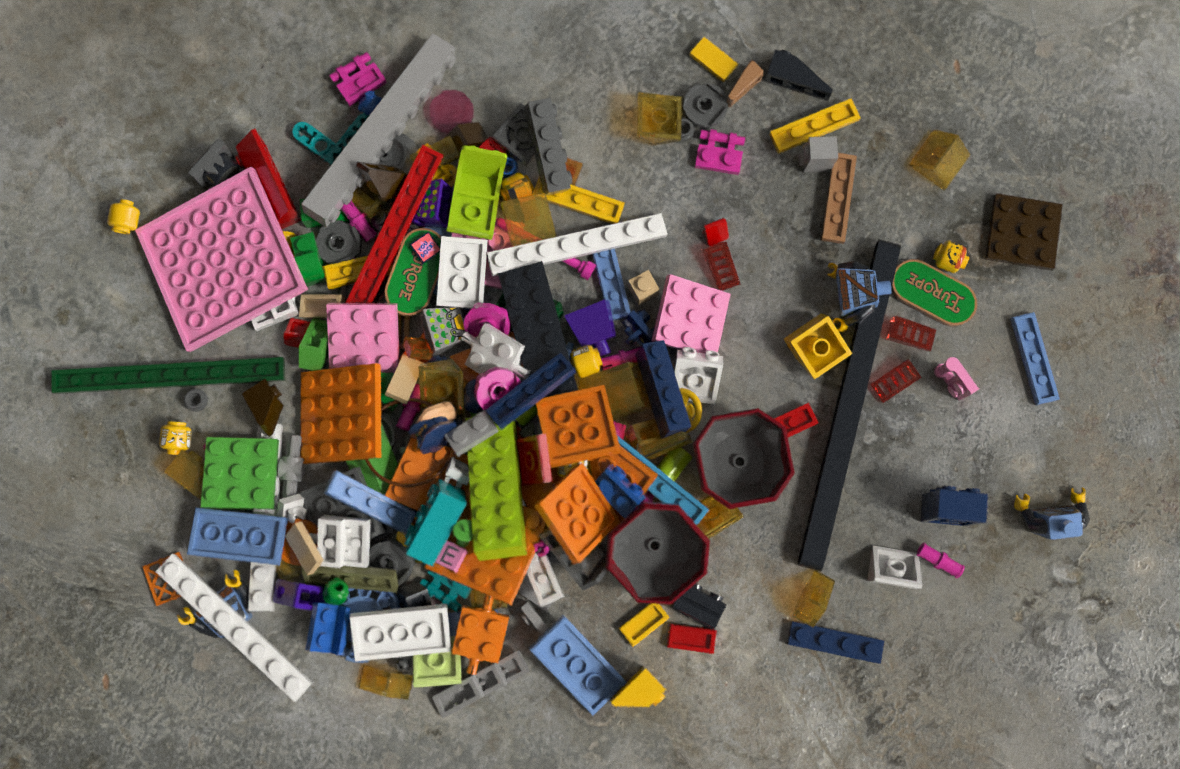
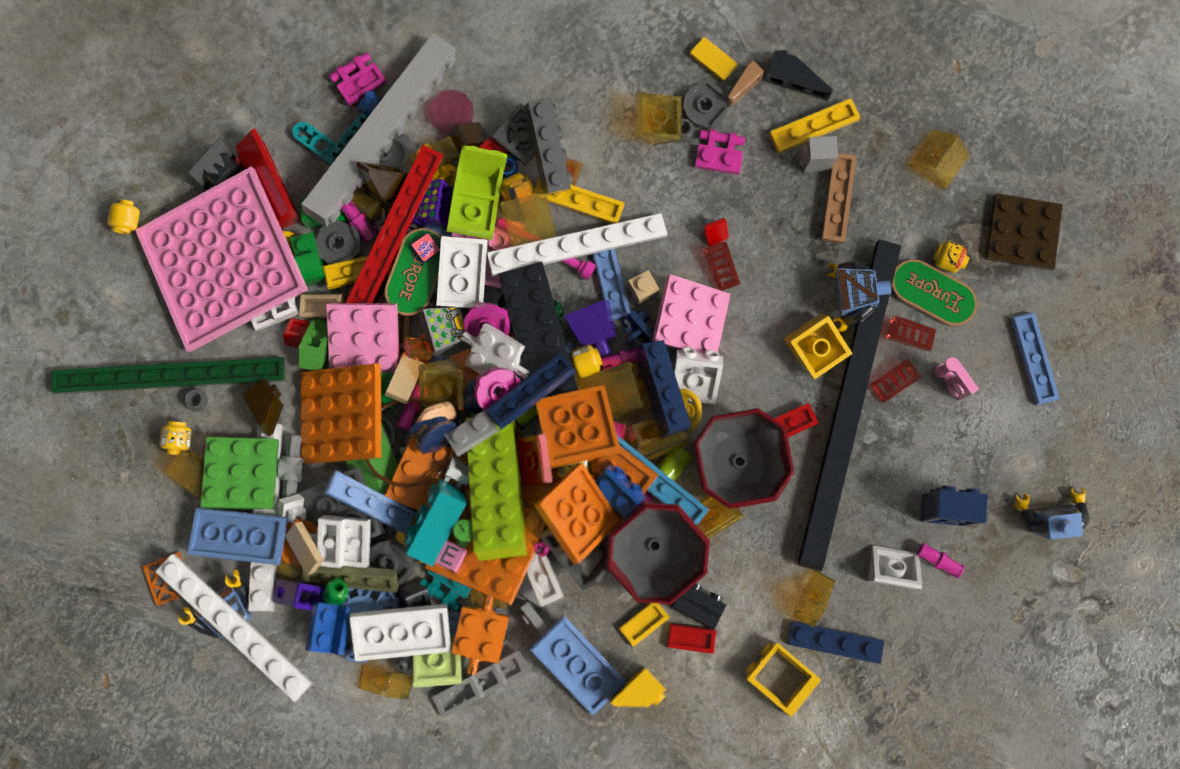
none -> yellow window [745,642,821,717]

